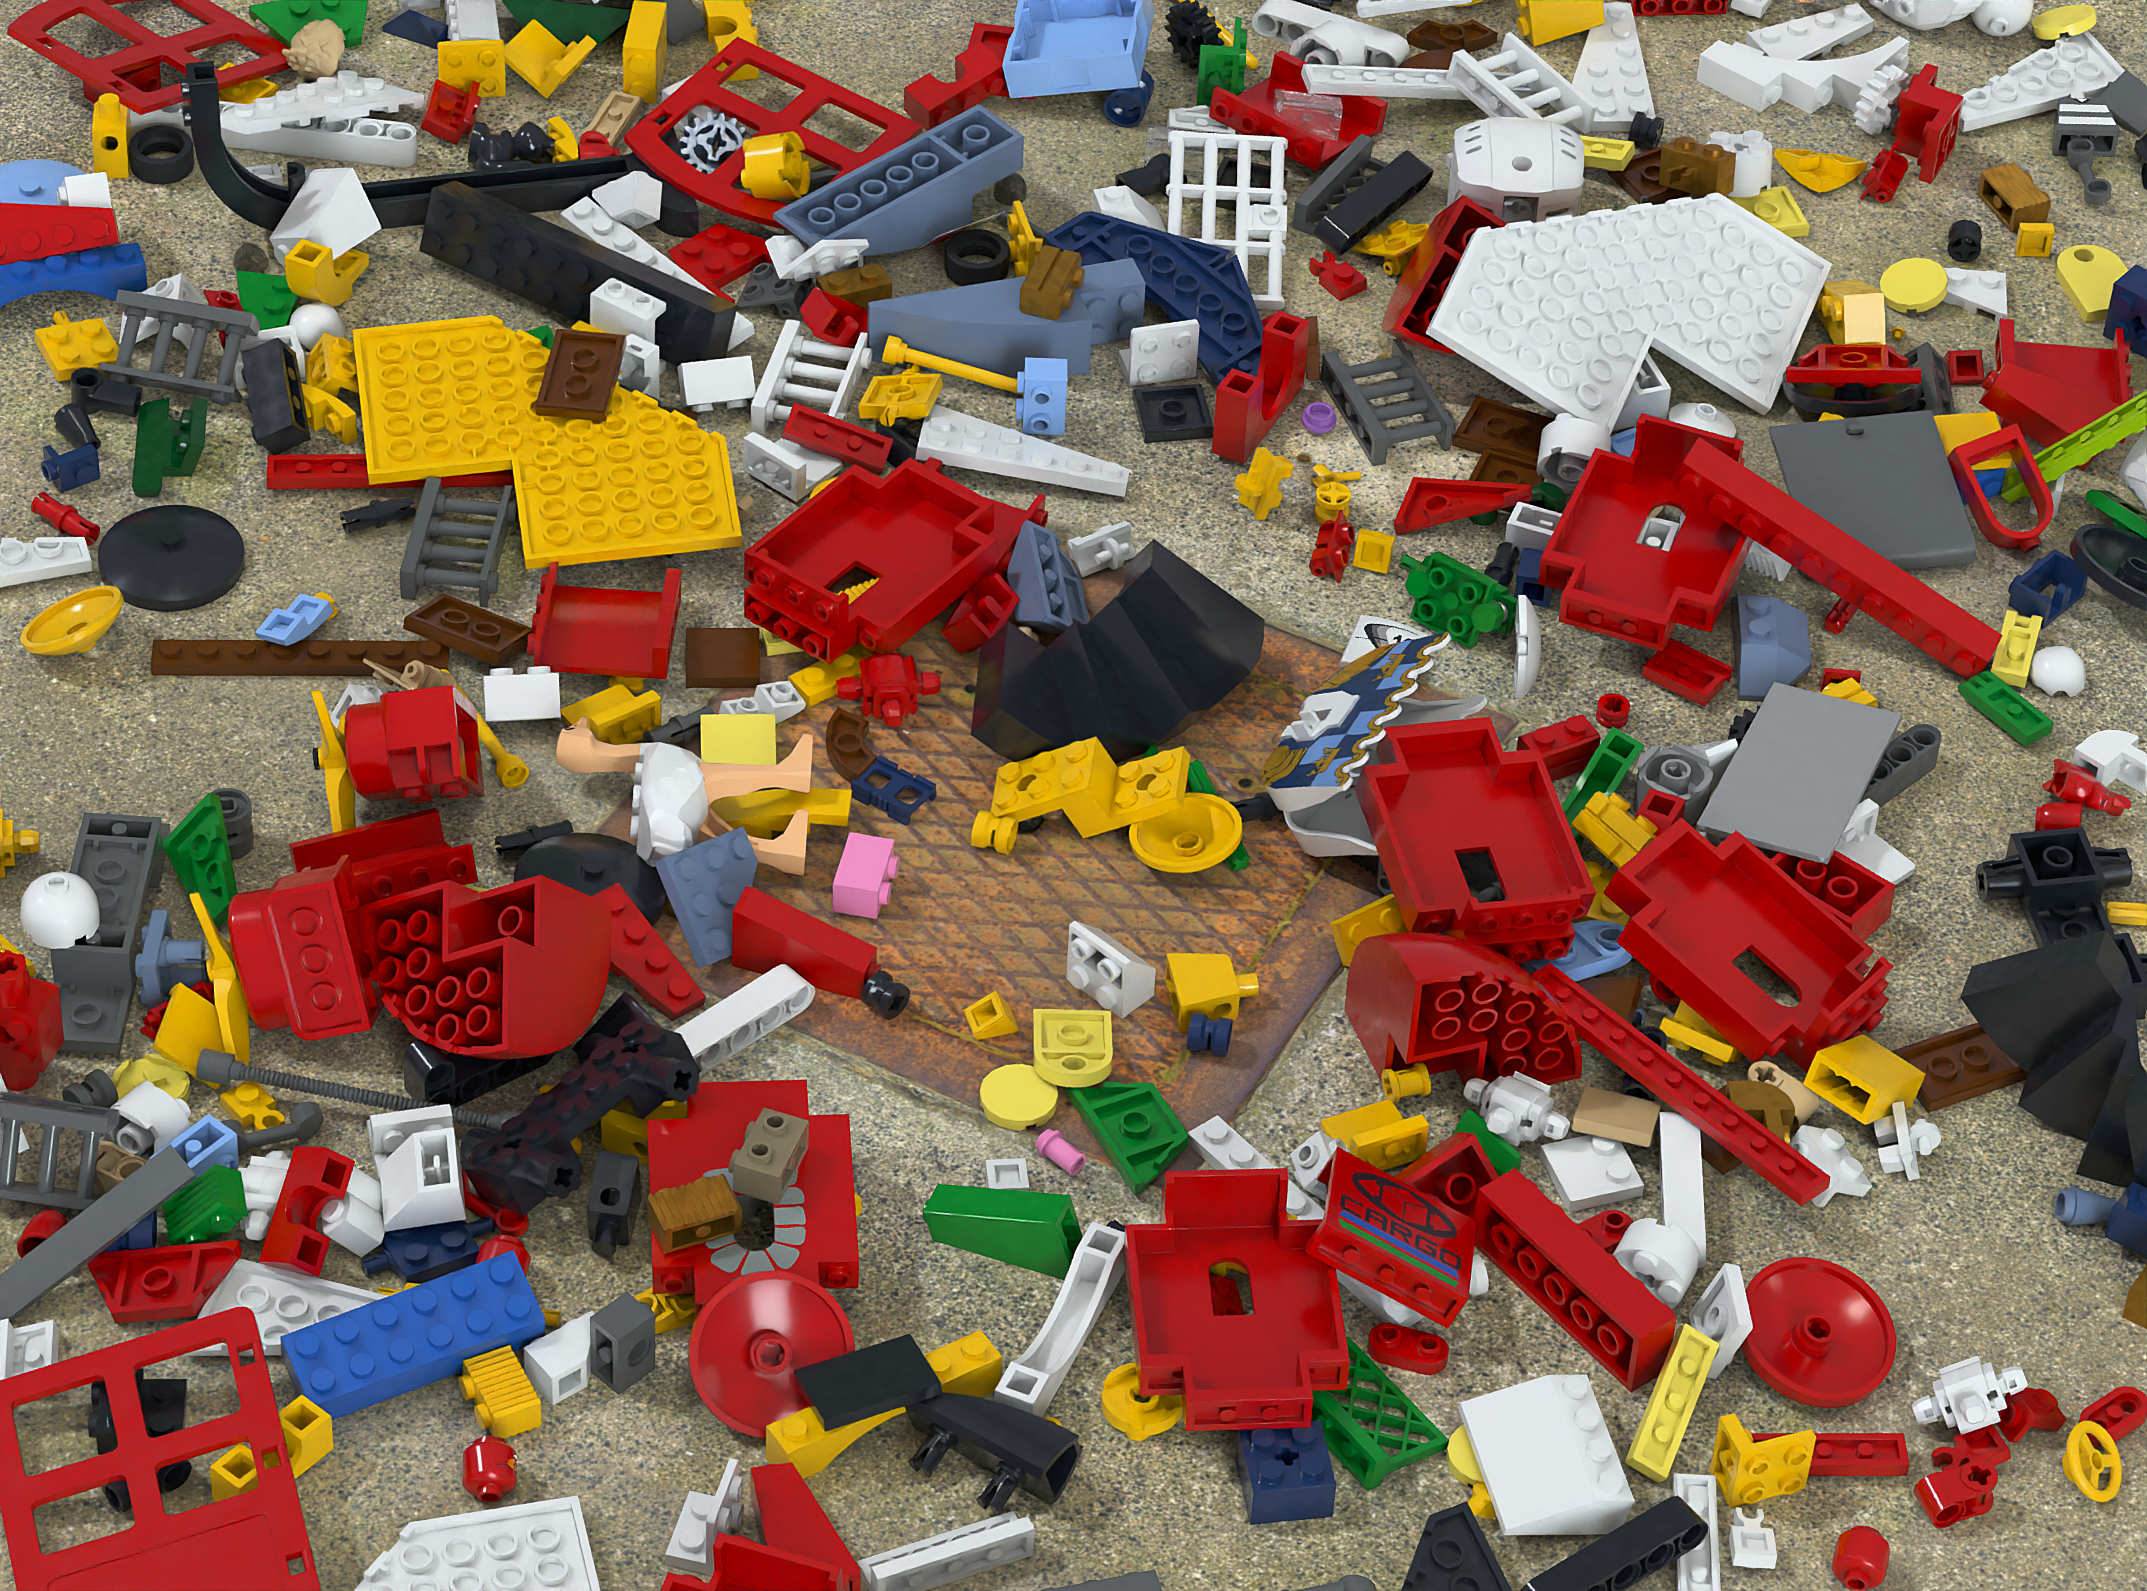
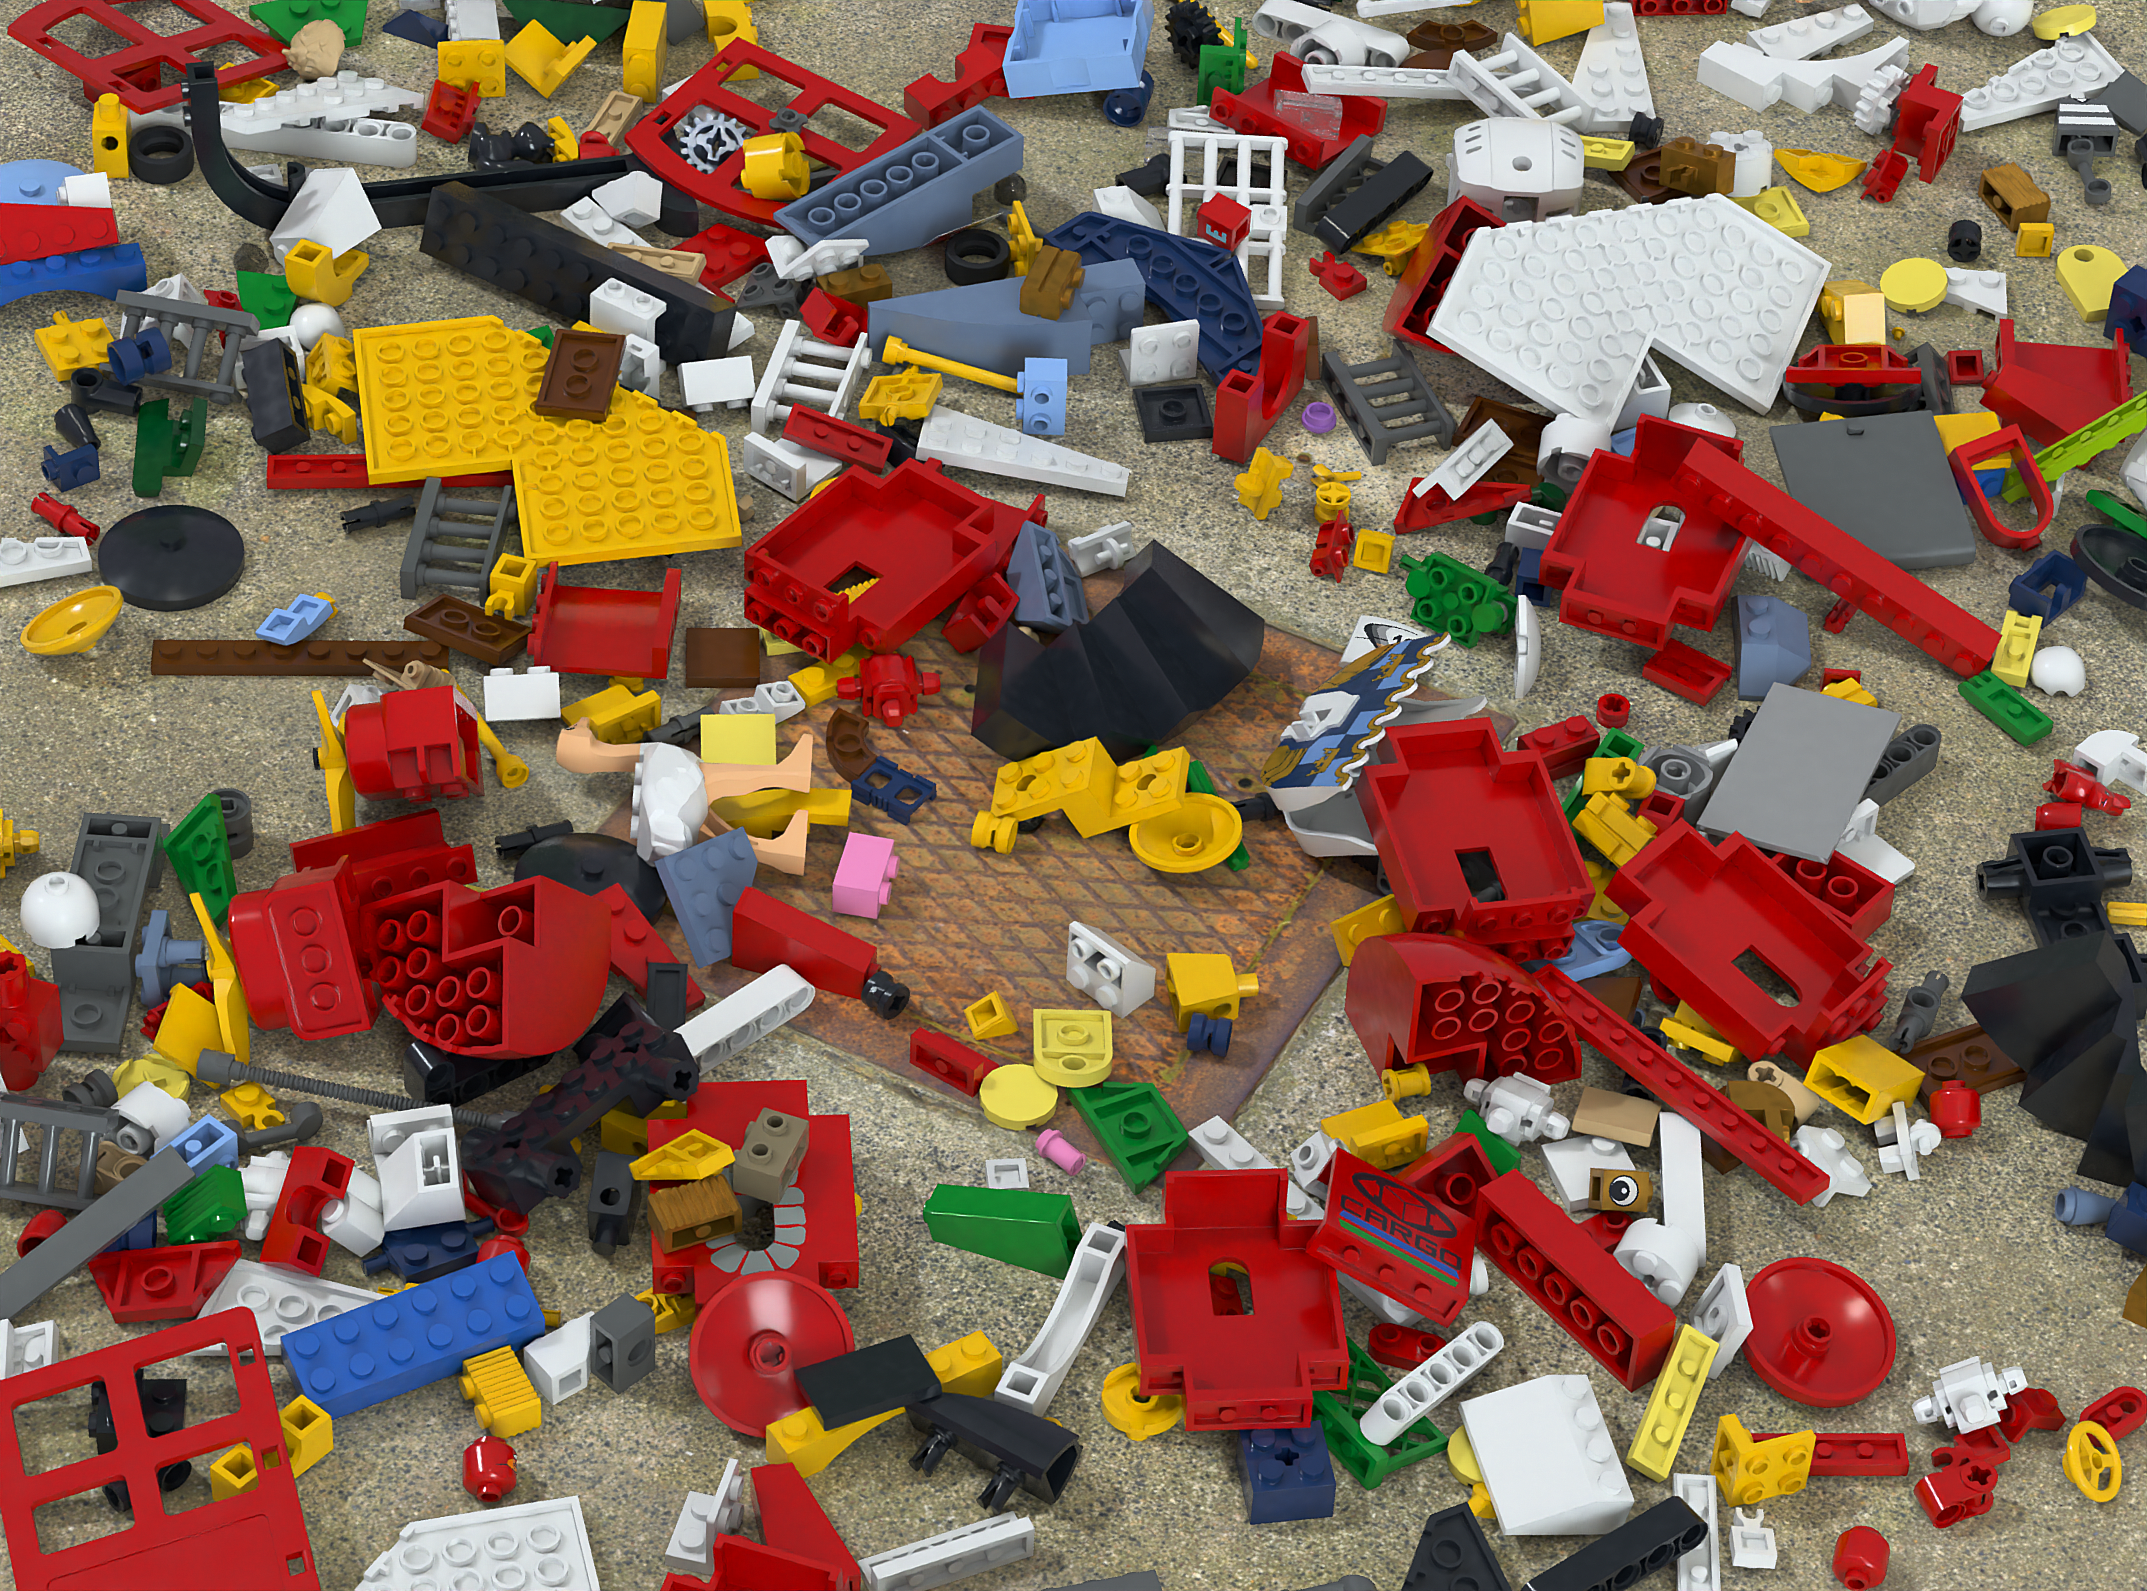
none -> dark blue wheel [107,326,172,386]
none -> yellow brick [485,553,538,621]
none -> tan tile [607,242,706,286]
none -> yellow wing [629,1129,736,1180]
none -> black tile [646,962,688,1031]
none -> dark grey plate [769,108,808,136]
none -> red panel [909,1027,999,1098]
none -> red brick [1196,192,1252,253]
none -> white beam [1360,1321,1504,1445]
none -> white fence [1412,418,1514,501]
none -> yellow piece [1582,757,1656,800]
none -> pearl gold brick [1588,1168,1653,1212]
none -> dark grey pin [1889,970,1949,1054]
none -> red head [1929,1080,1982,1139]

